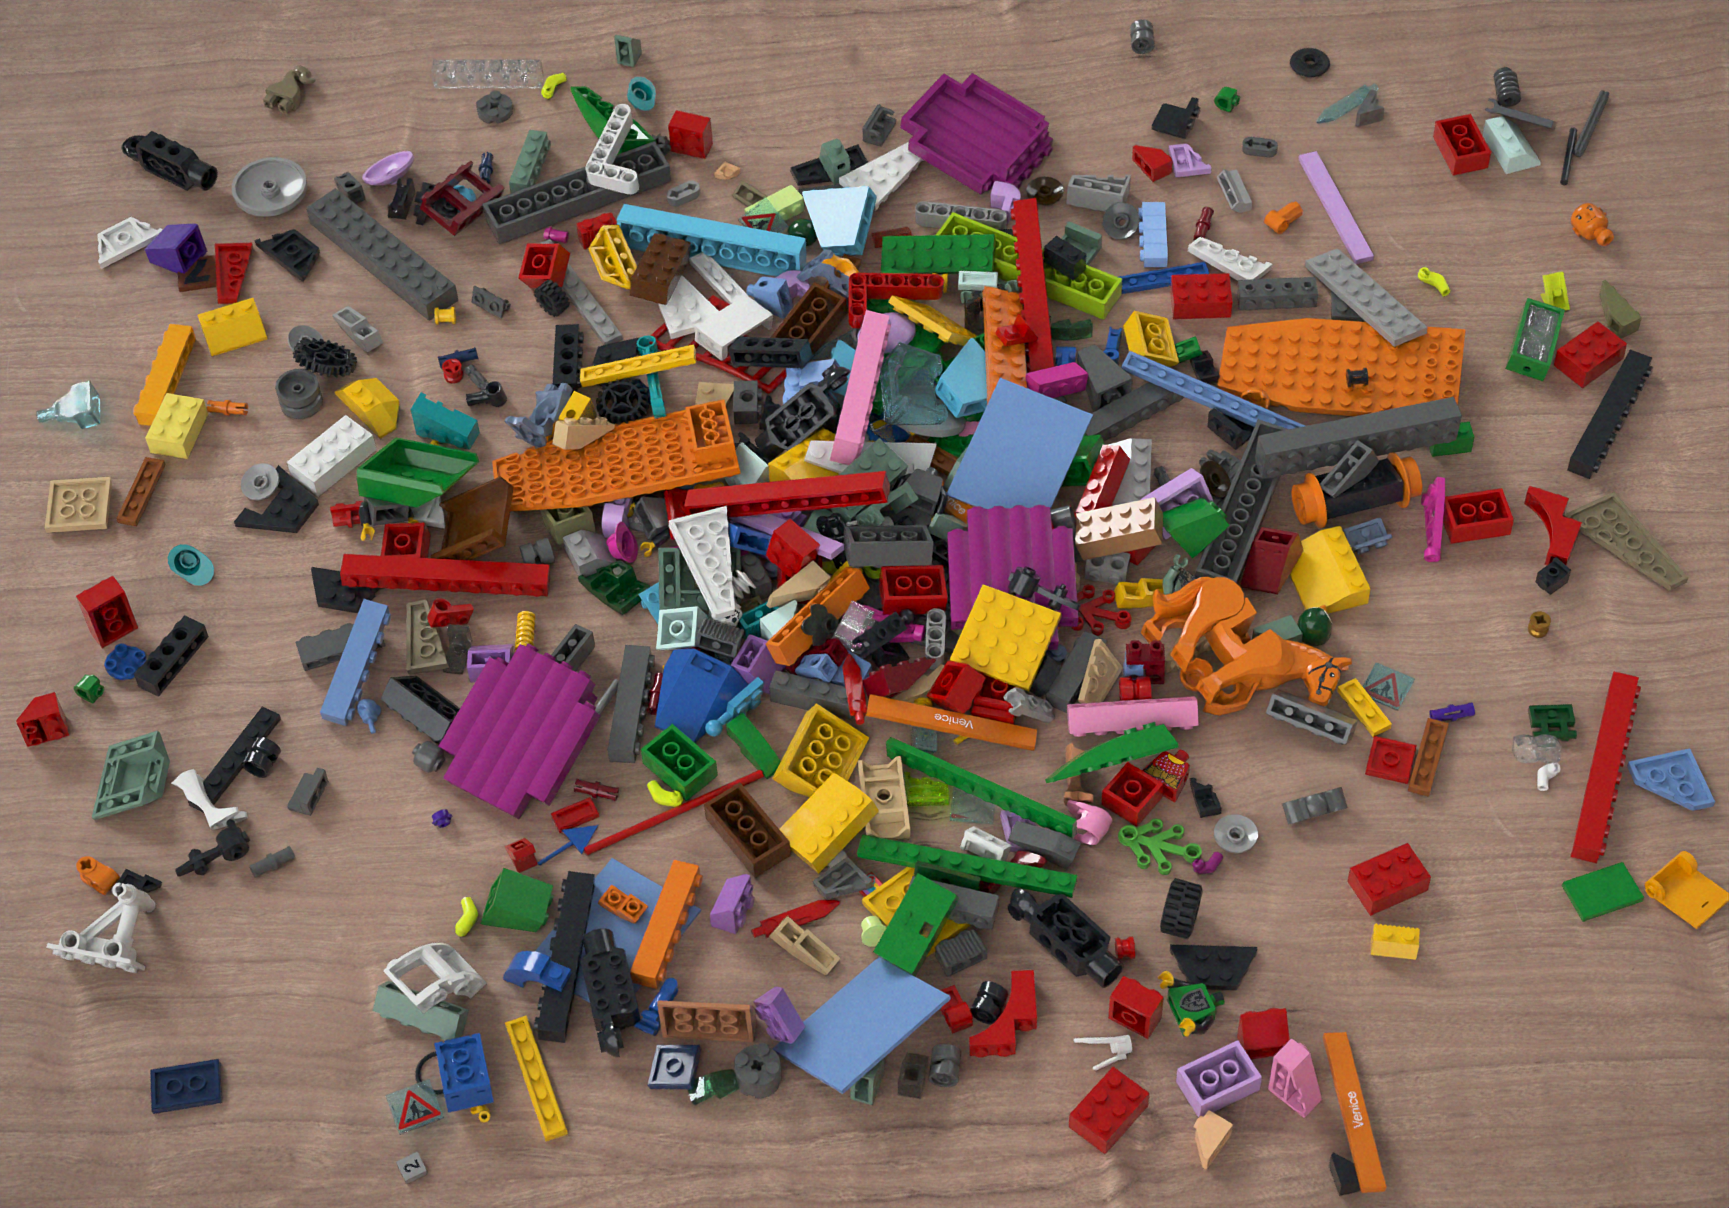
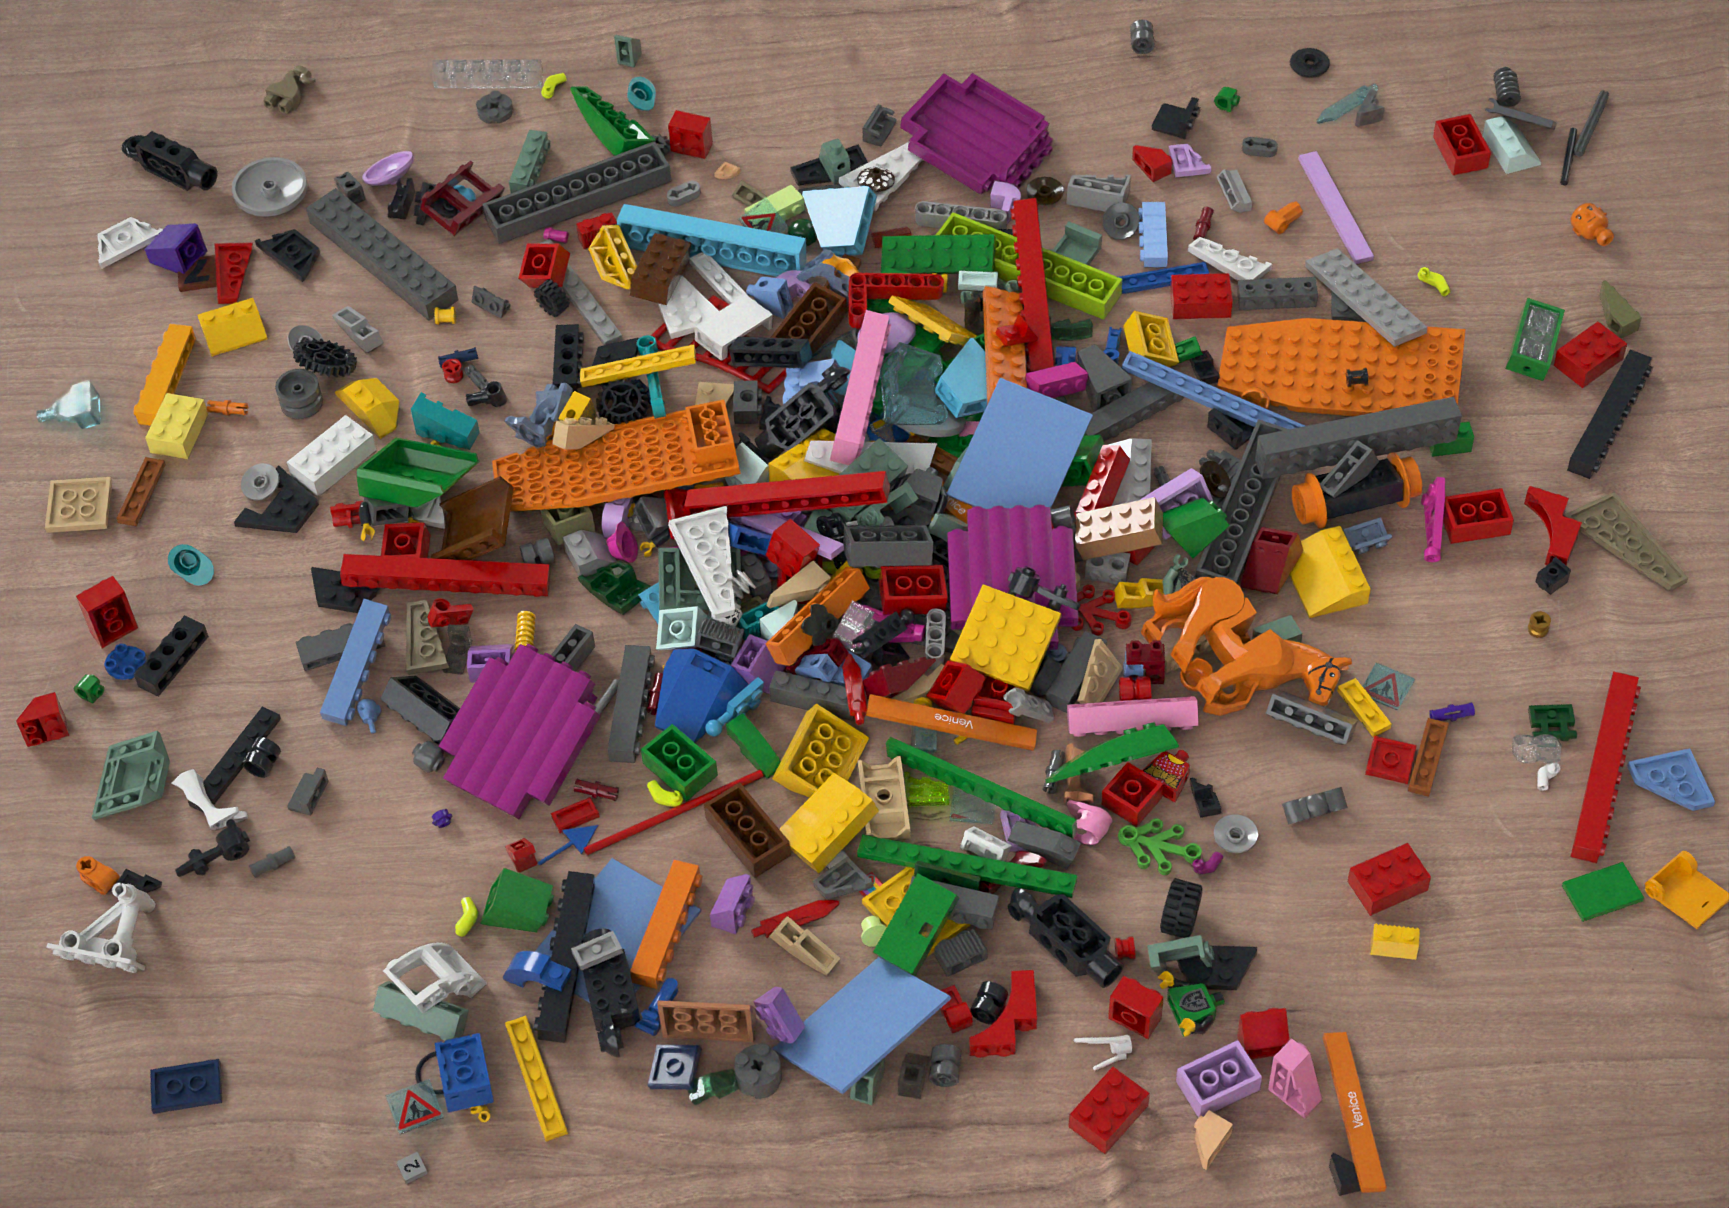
dark blue pin [478,152,494,184] -> none
white beam [585,104,639,194] -> none
orange slope [598,884,648,924] -> none
black brick [1044,235,1086,281] -> none
dark green piece [1297,605,1333,647] -> none
neon yellow slope [1540,271,1570,311] -> none
none -> light grey plate [571,931,623,971]
none -> dark brown dish [858,167,895,192]
none -> dark grey pin [1043,750,1065,794]
none -> sand green panel [1147,935,1214,976]

